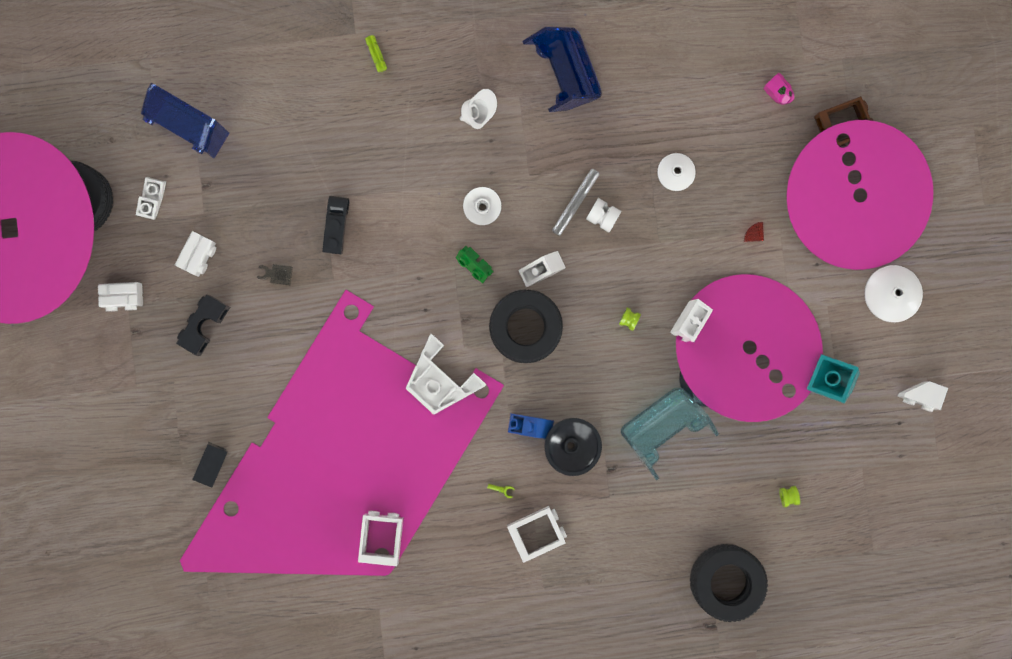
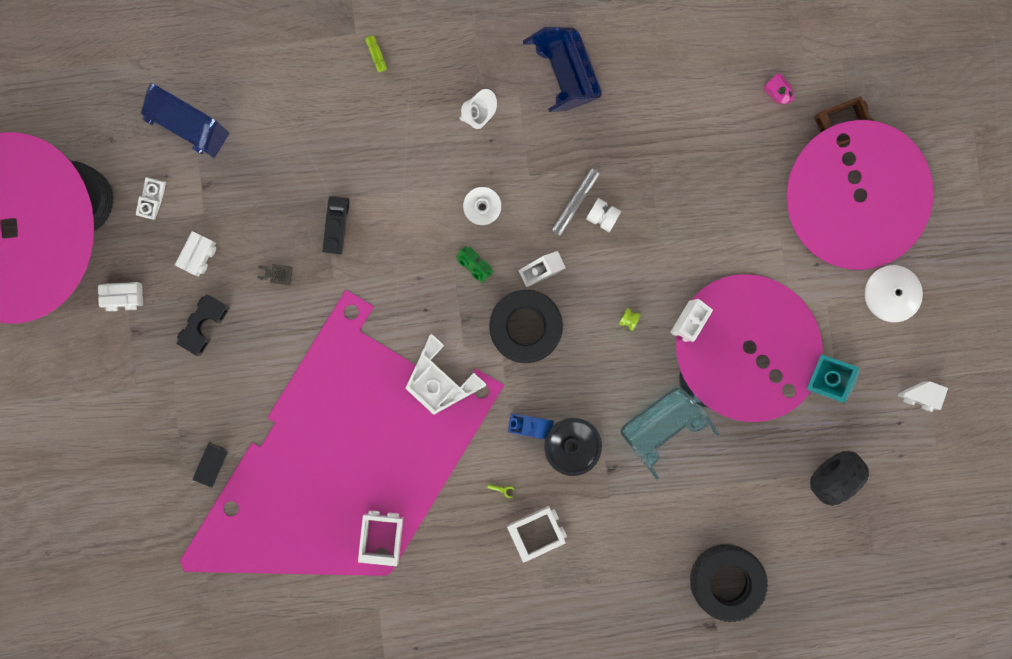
white dish [657,153,696,191] -> none
clear red tile [744,222,764,242] -> none
lime wheel [779,486,800,508] -> none
none -> black tyre [810,451,869,506]

